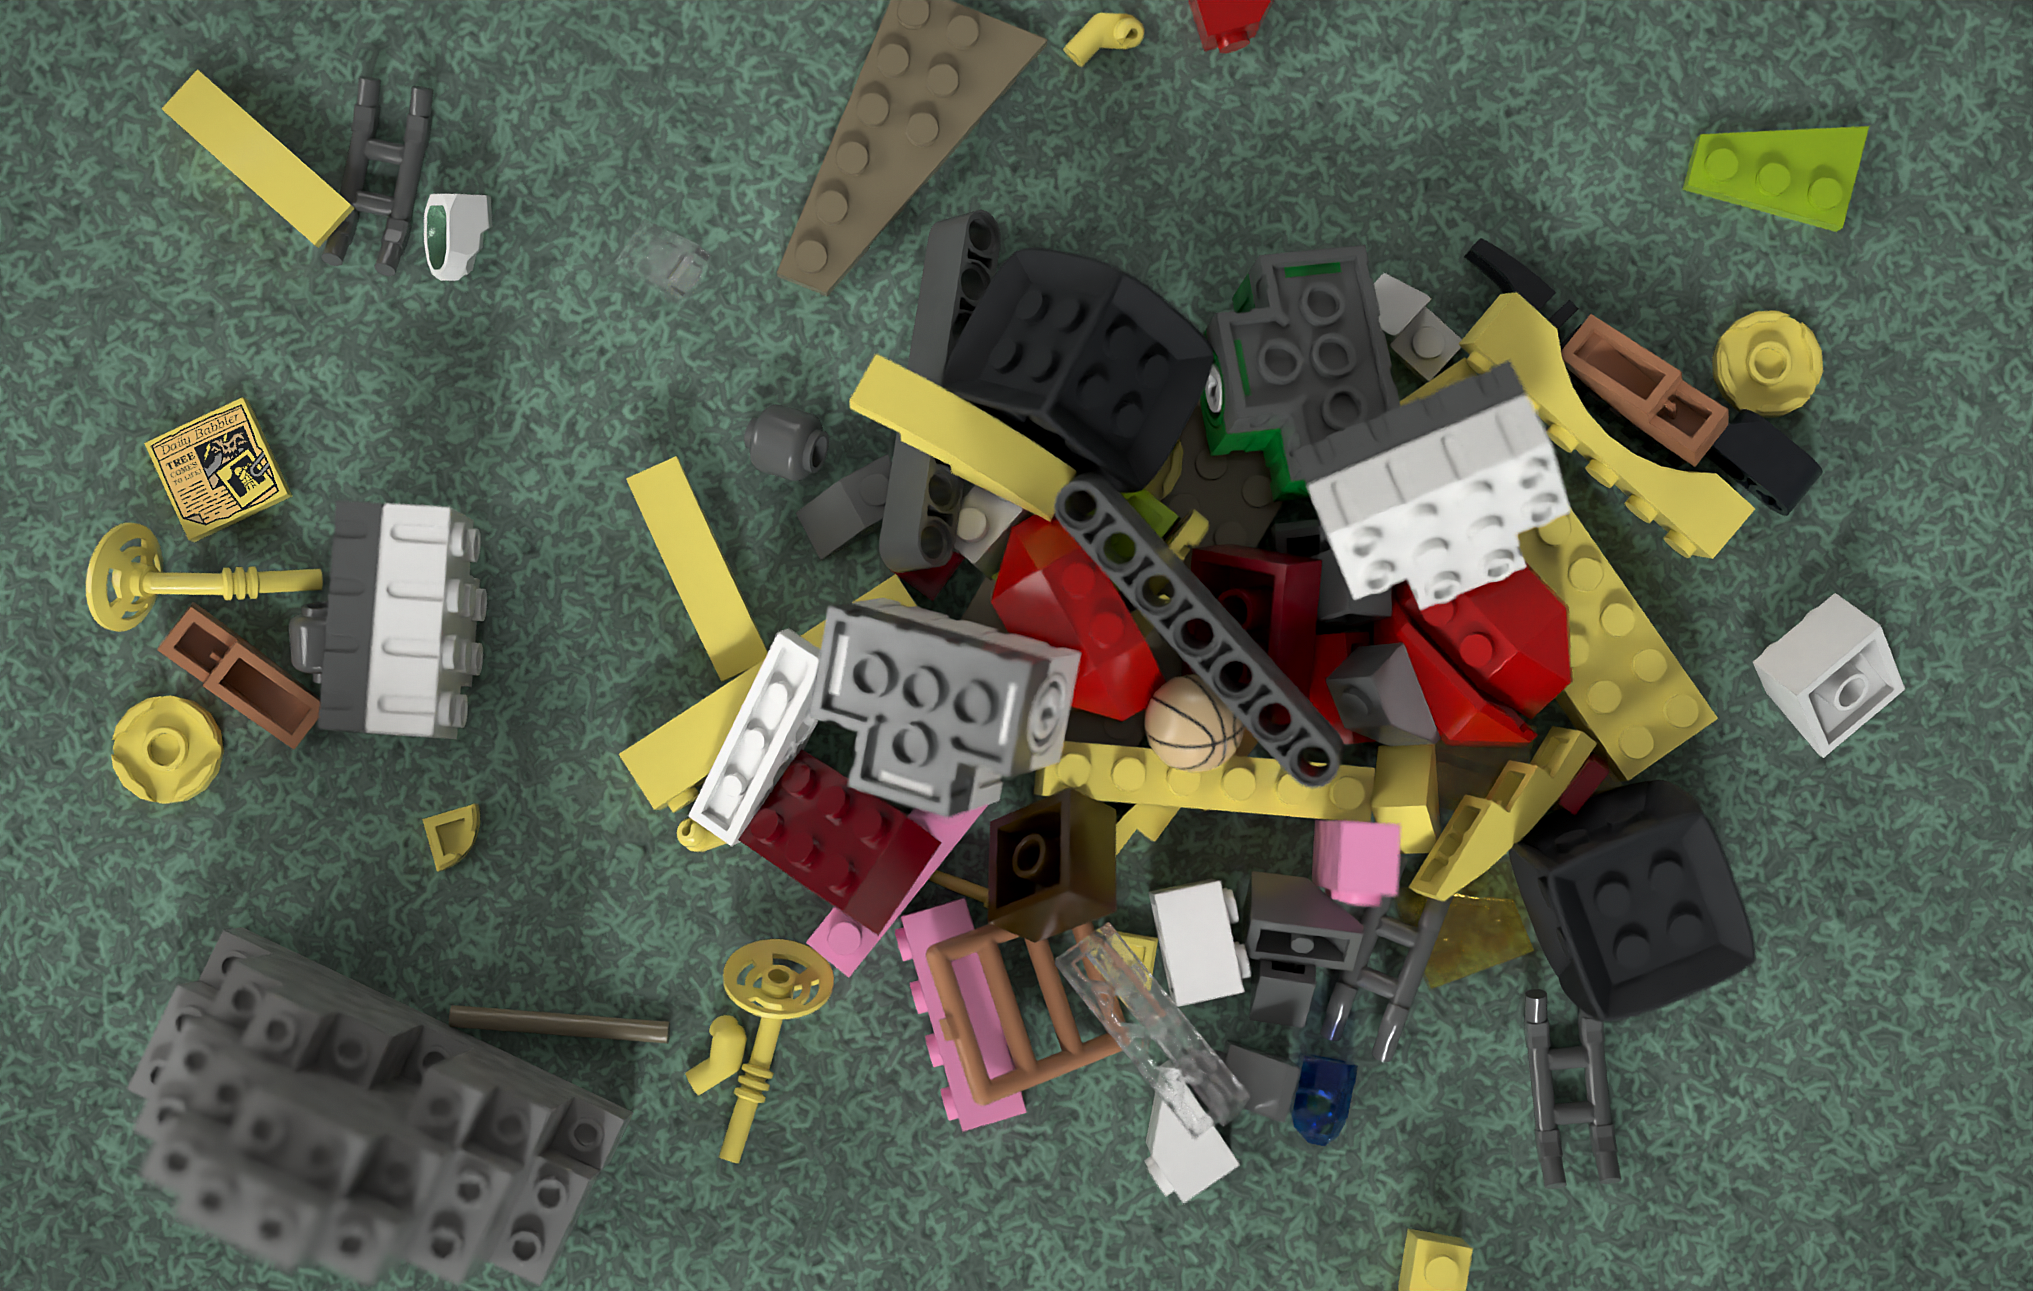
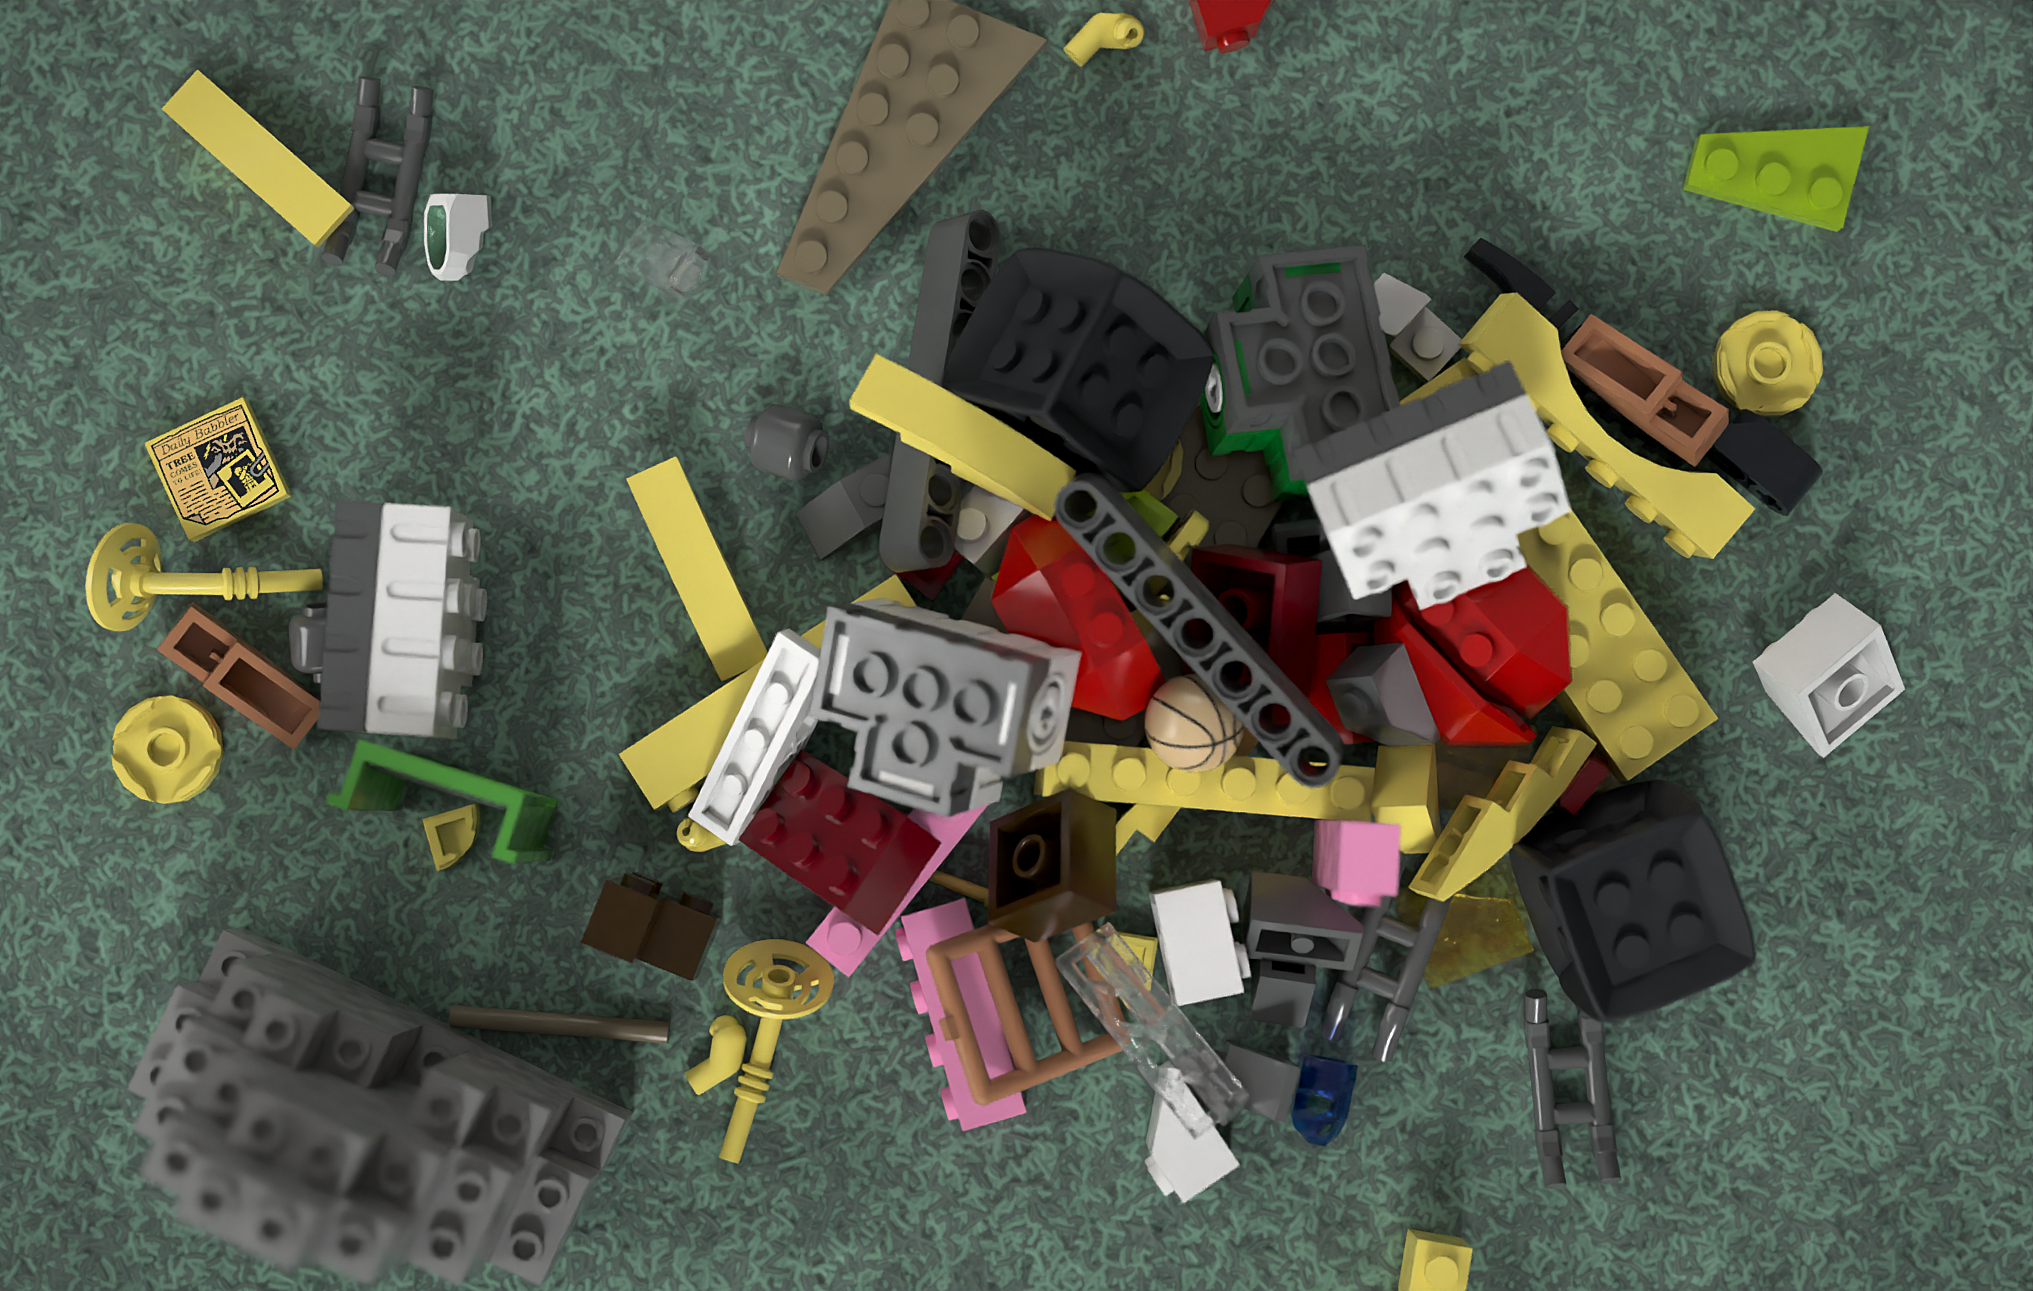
none -> bright green piece [326,739,559,864]
none -> dark brown brick [580,871,723,981]

